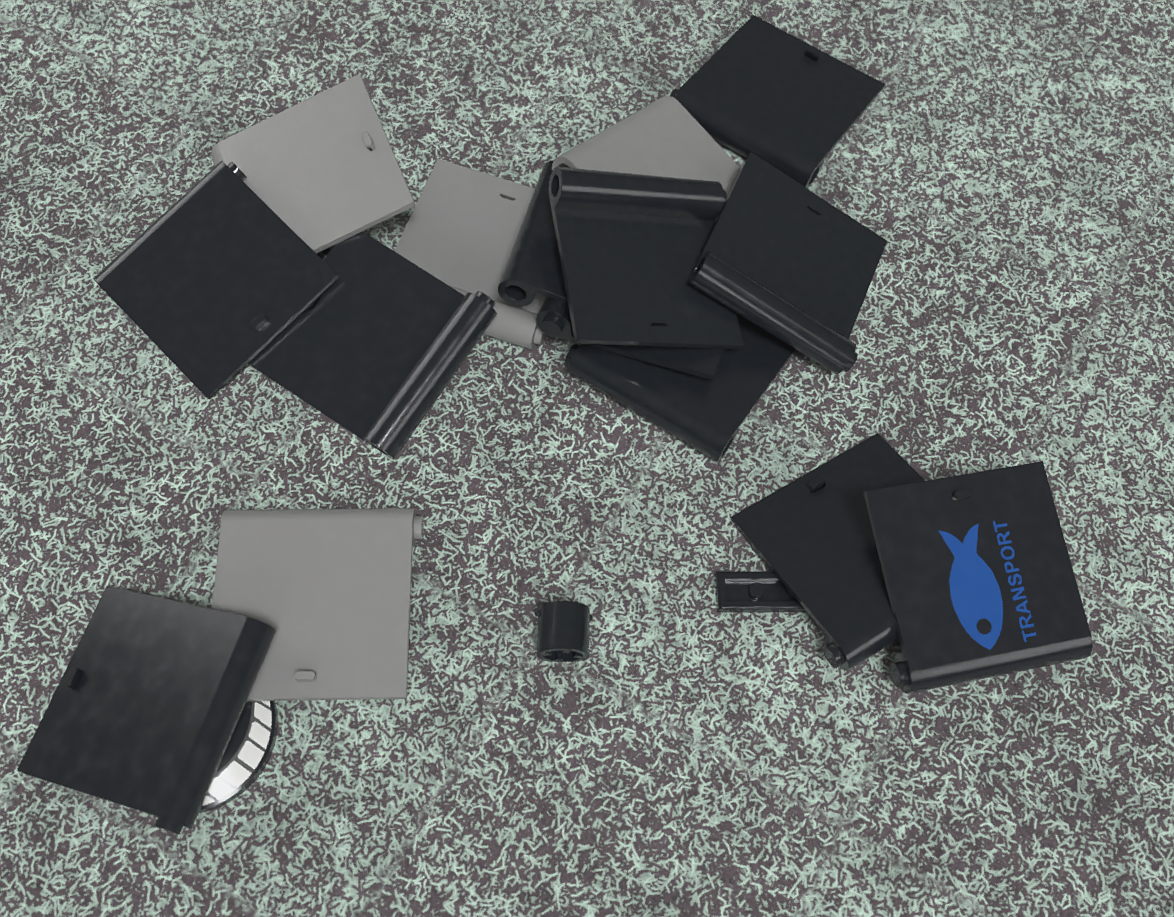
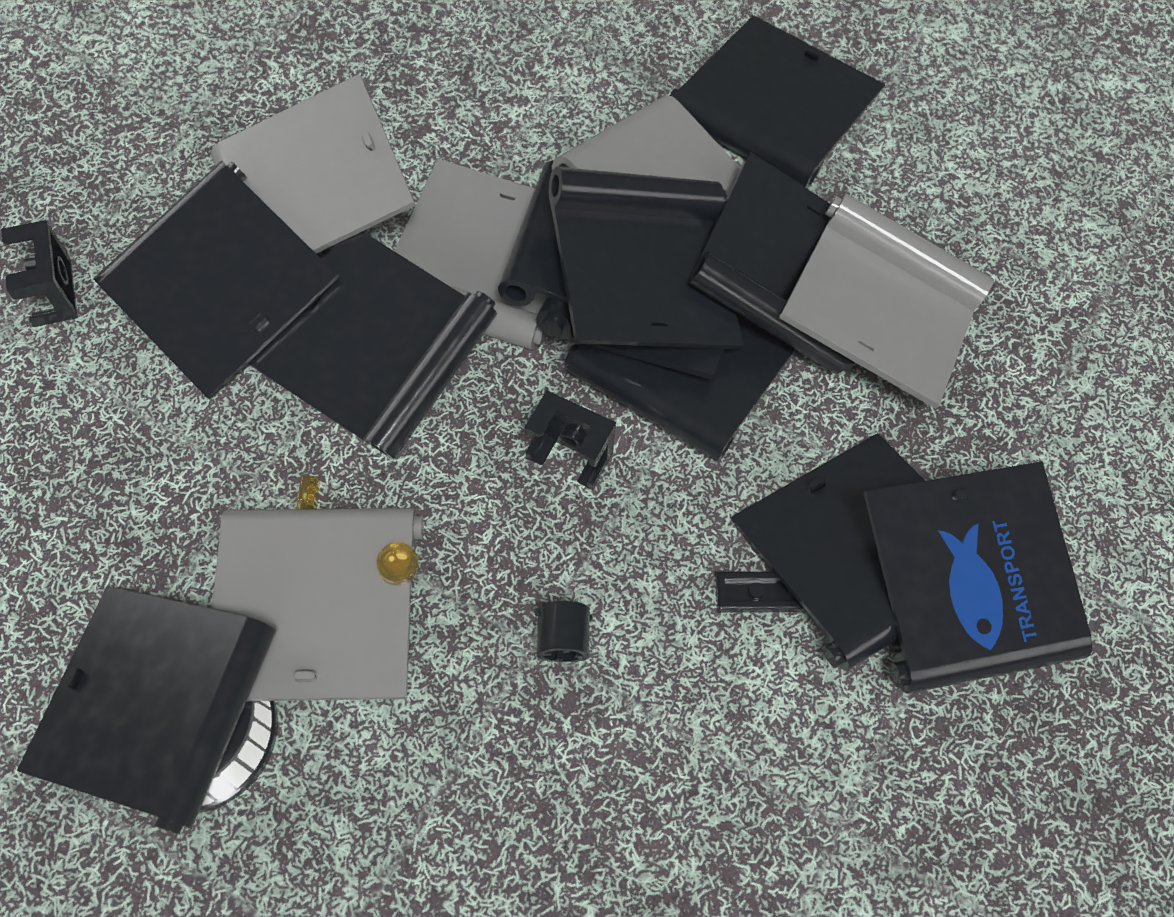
none -> black panel [1,220,78,327]
none -> clear yellow tile [296,474,320,509]
none -> clear yellow tile [377,543,418,586]
none -> black panel [524,390,616,490]
none -> light grey door [779,193,994,409]

